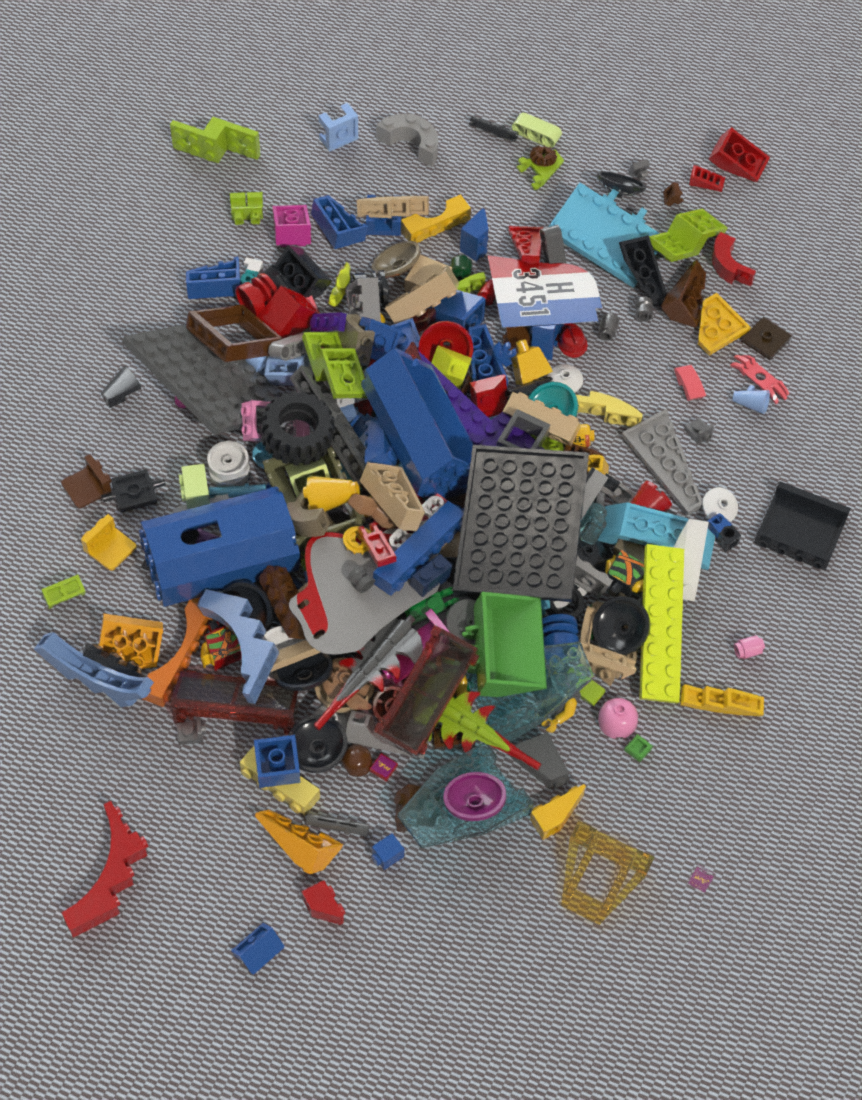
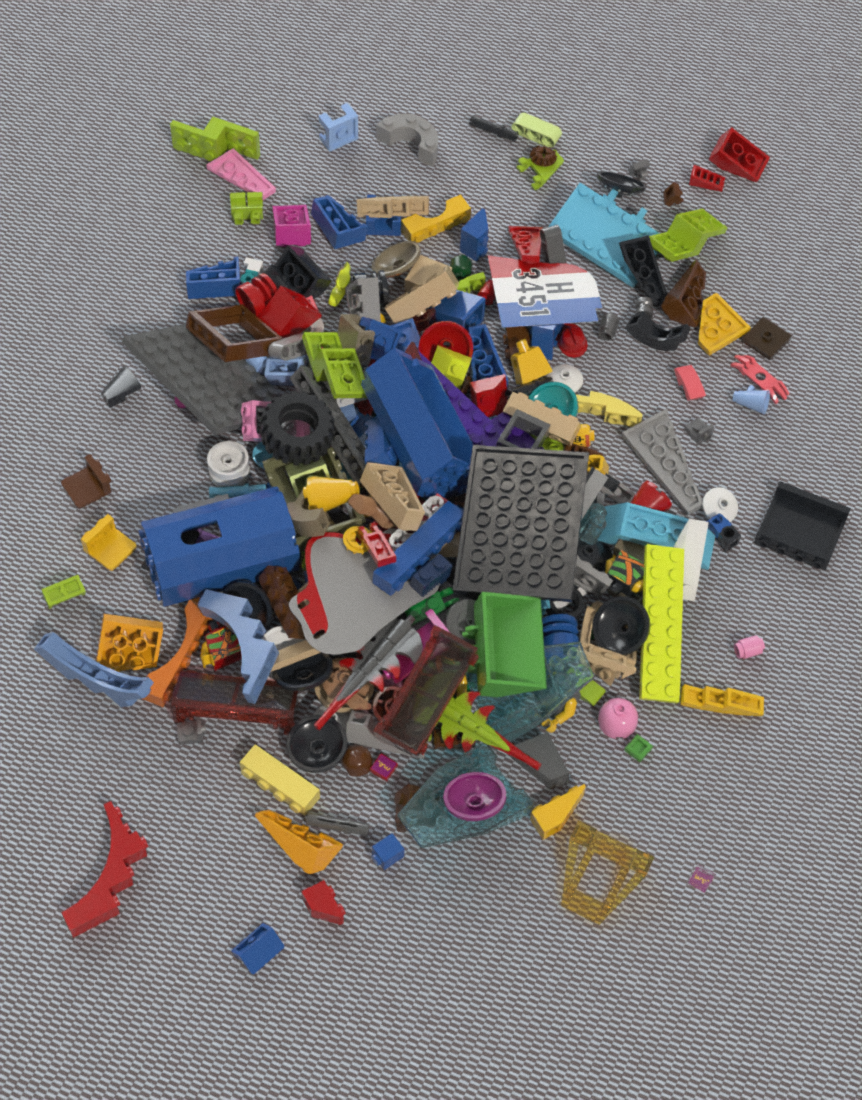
black plate [83,643,141,677] -> none
black plate [101,469,166,513] -> none
yellowish green brick [179,464,210,508] -> none
blue brick [254,735,301,788] -> none
dark purple plate [310,312,347,332] -> none
dark grey wheel [347,565,375,593] -> none
blue tile [494,342,517,367] -> none
red arch [712,232,756,287] -> none
none -> bright pink wing [206,149,276,200]
none -> black arch [625,312,691,351]

